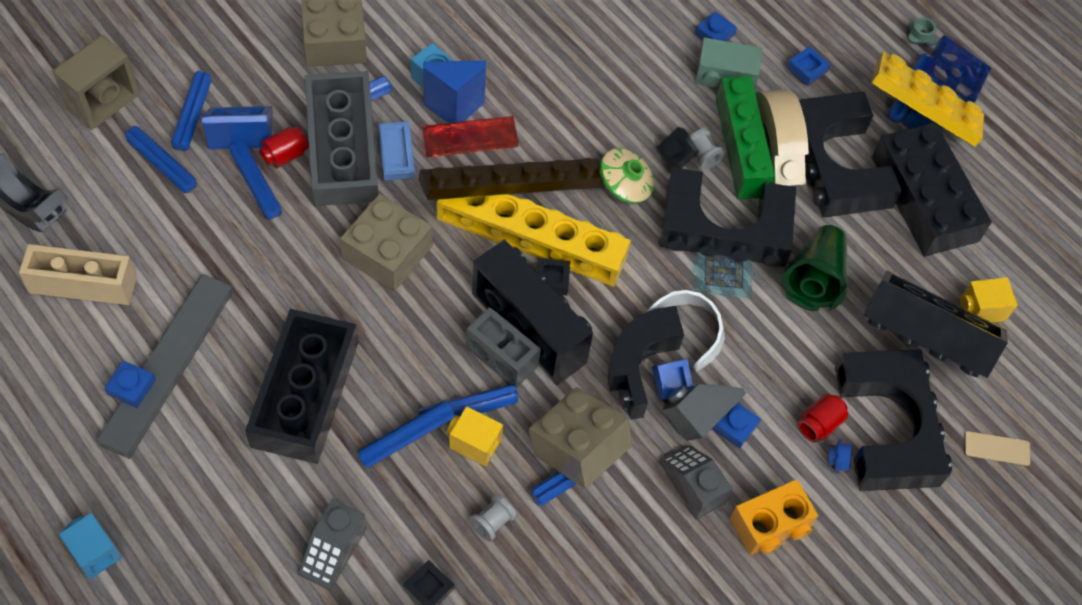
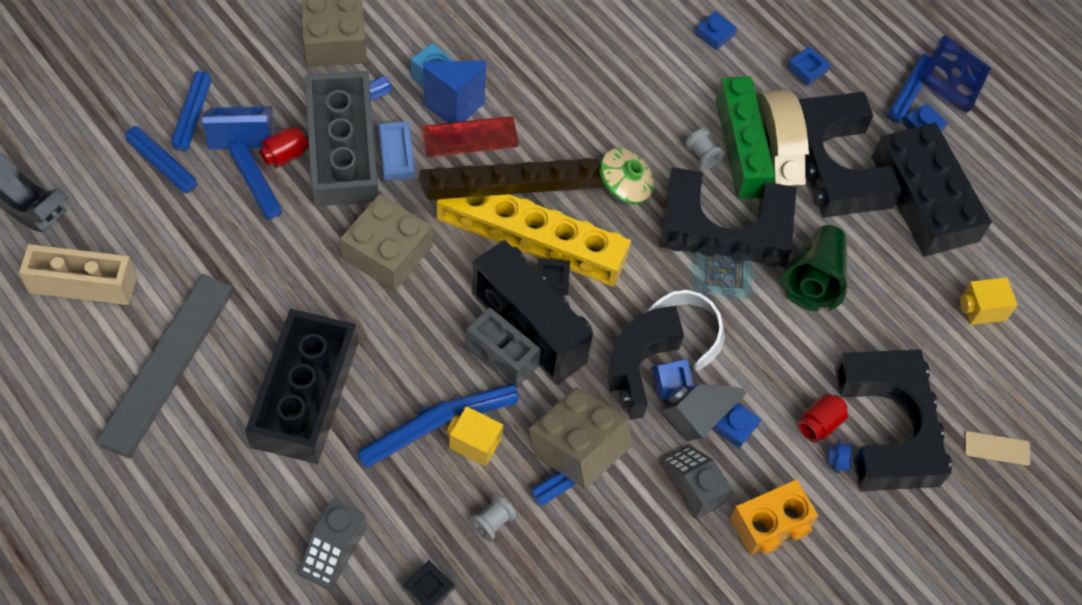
dark tan brick [52,35,140,130] -> none
dark azure brick [58,513,122,580] -> none
blue plate [104,360,156,408] -> none
black plate [657,127,699,169] -> none
sand green brick [695,38,763,89] -> none
black brick [864,270,1008,378] -> none
yellow plate [872,51,984,147] -> none
sand green plate [908,17,937,46] -> none

